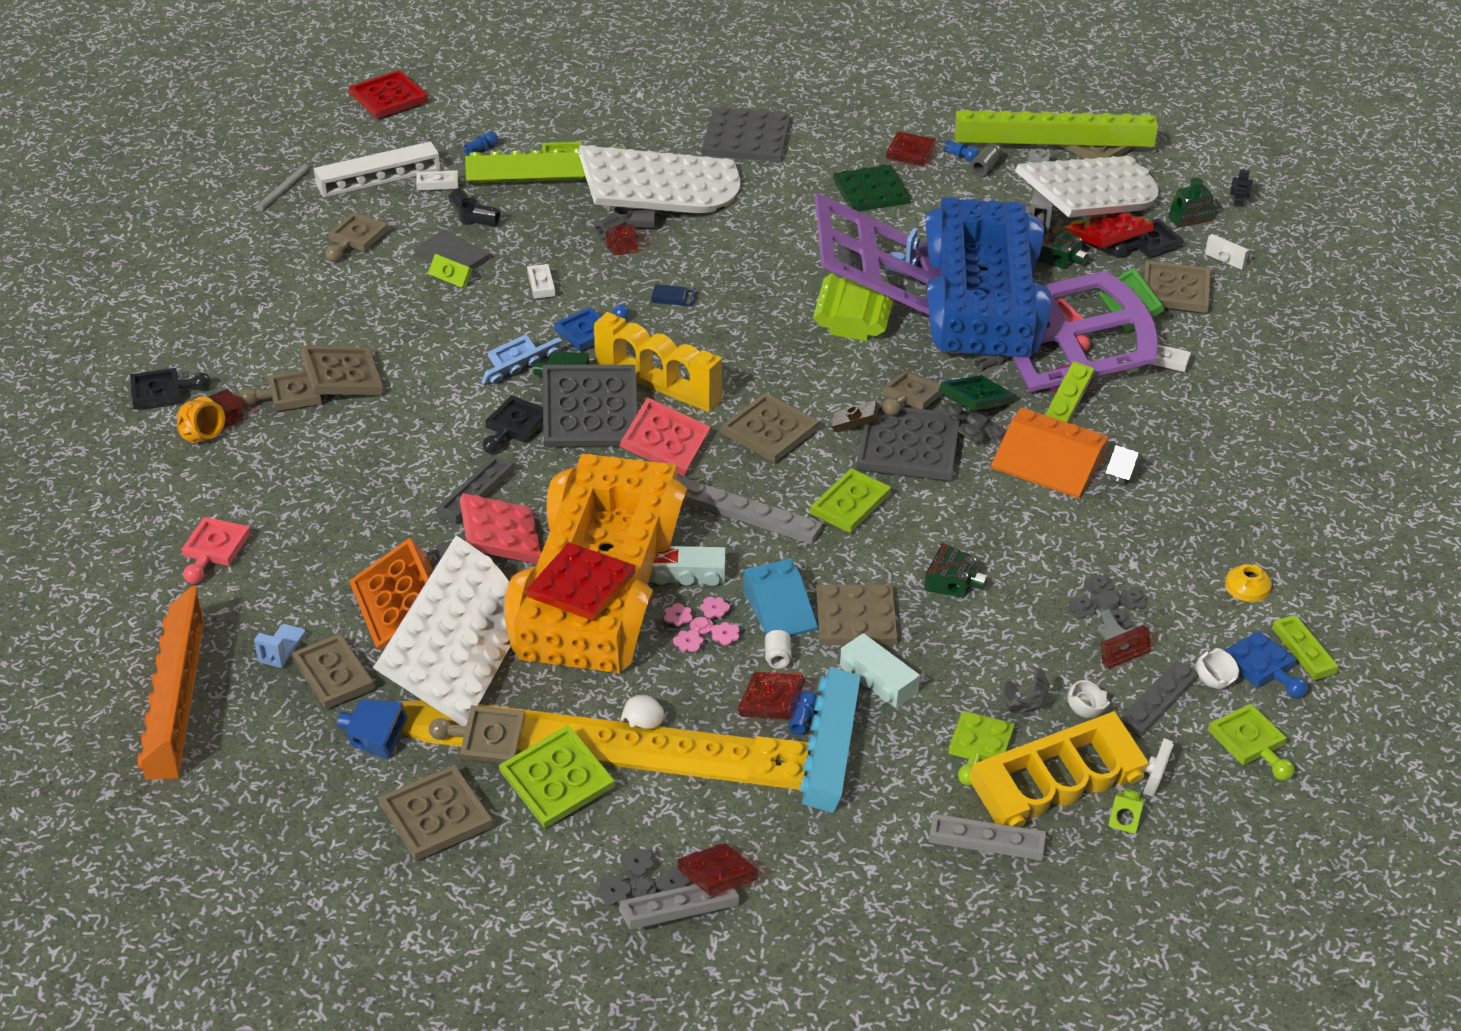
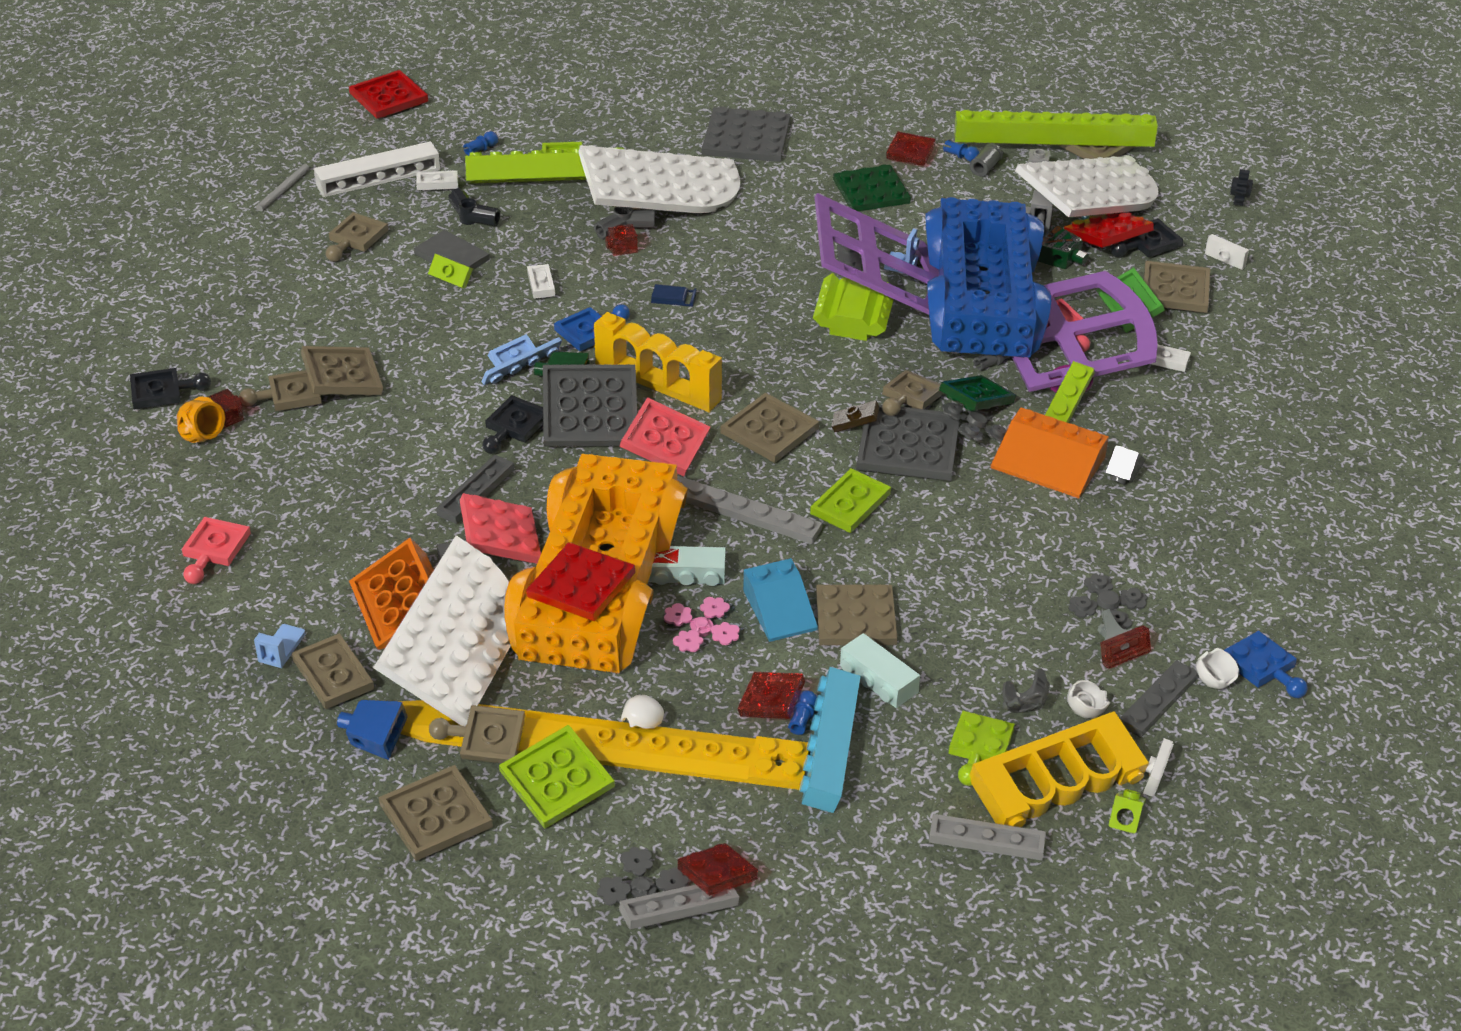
orange slope [138,586,204,780] -> none
white brick [765,630,792,669] -> none
torso [924,543,988,598] -> none
dark green torso [1168,178,1213,228] -> none
lime plate [1208,704,1294,781] -> none
yellow piece [1225,564,1272,602] -> none
lime plate [1272,615,1339,681] -> none

